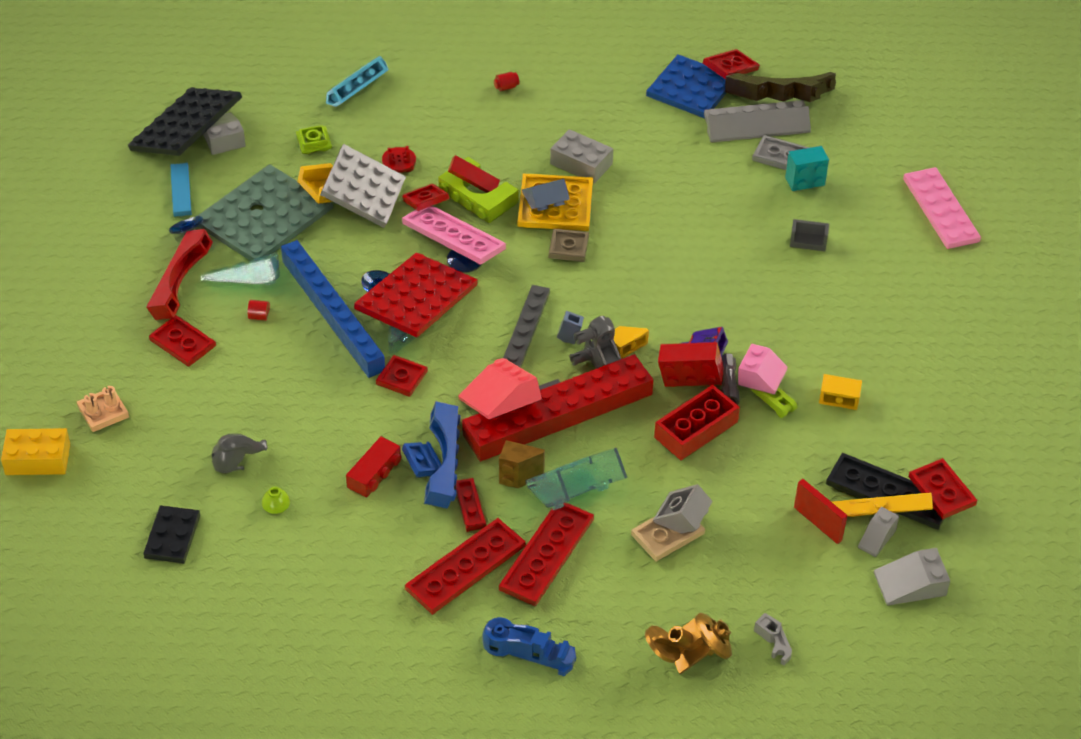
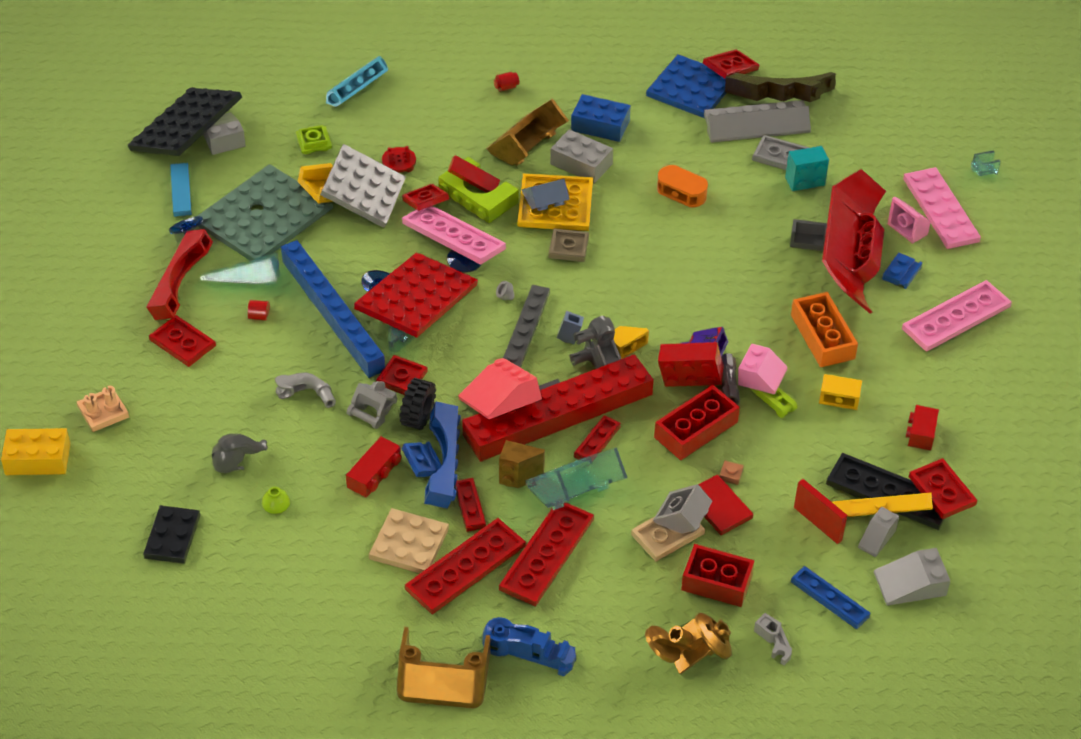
none -> light grey piece [275,372,336,408]
none -> light grey piece [347,381,397,429]
none -> tan plate [369,508,449,573]
none -> pearl gold windscreen [397,627,490,708]
none -> black tyre [399,378,436,430]
none -> pearl gold windscreen [486,98,569,166]
none -> light grey tile [496,281,514,300]
none -> blue brick [571,94,631,142]
none -> red tile [574,415,621,465]
none -> orange brick [657,165,708,207]
none -> red brick [681,544,755,607]
none -> red tile [698,474,754,536]
none -> nougat plate [720,460,744,485]
none -> orange brick [791,292,858,368]
none -> blue tile [791,566,871,629]
none -> red piece [822,169,886,314]
none -> blue plate [882,253,923,289]
none -> bright pink slope [888,197,930,244]
none -> bright pink plate [902,280,1012,352]
none -> red brick [905,405,939,451]
none -> clear light blue window [971,150,1001,176]

